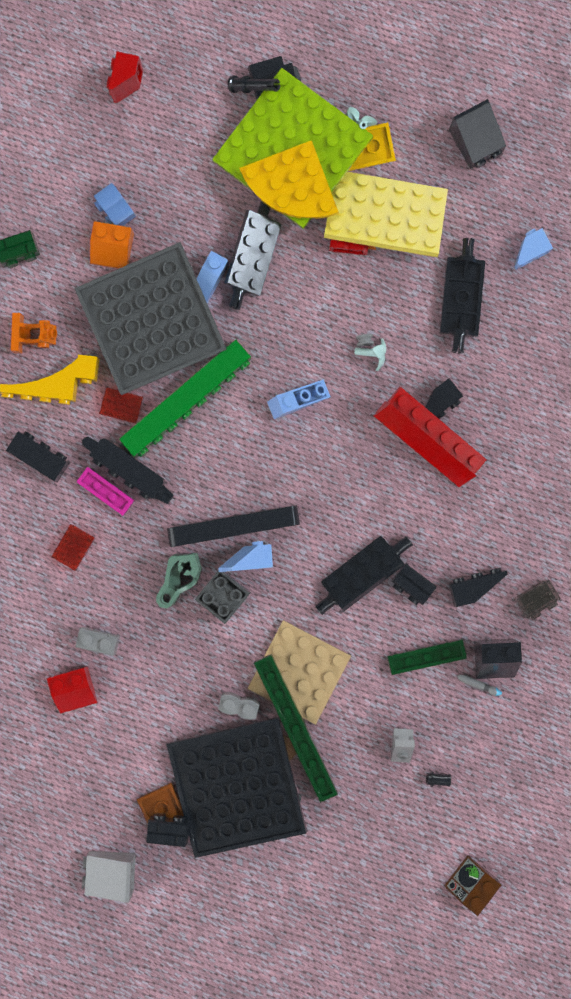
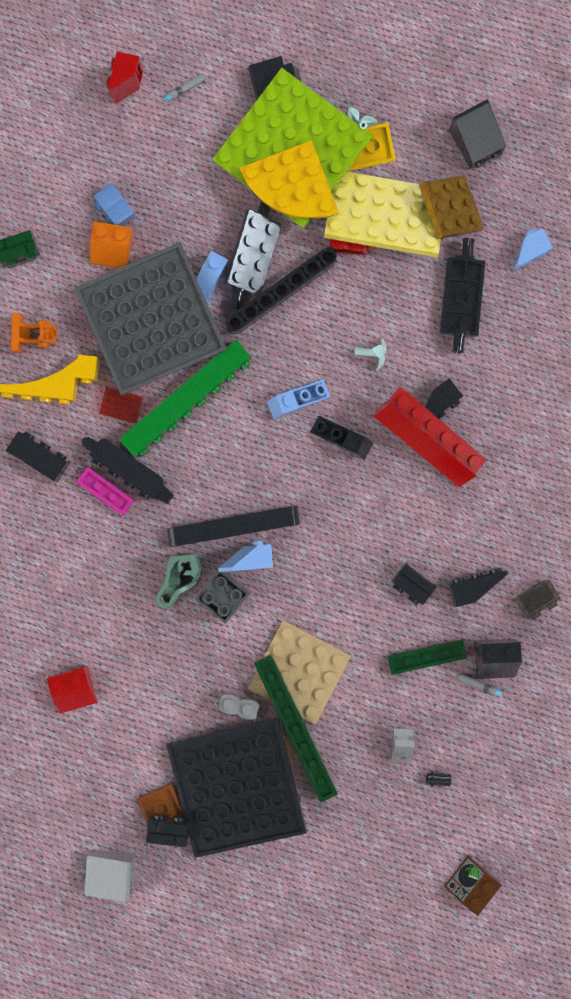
clear red plate [51,524,95,571] -> none
light grey brick [76,627,120,656] -> none
black pin [228,75,280,93] -> none
black plate [315,536,413,615] -> none
light grey bush [356,334,374,347] -> none
none -> light grey piece [165,75,206,101]
none -> black beam [226,248,337,334]
none -> black slope [310,416,373,460]
none -> pearl gold plate [419,175,484,239]

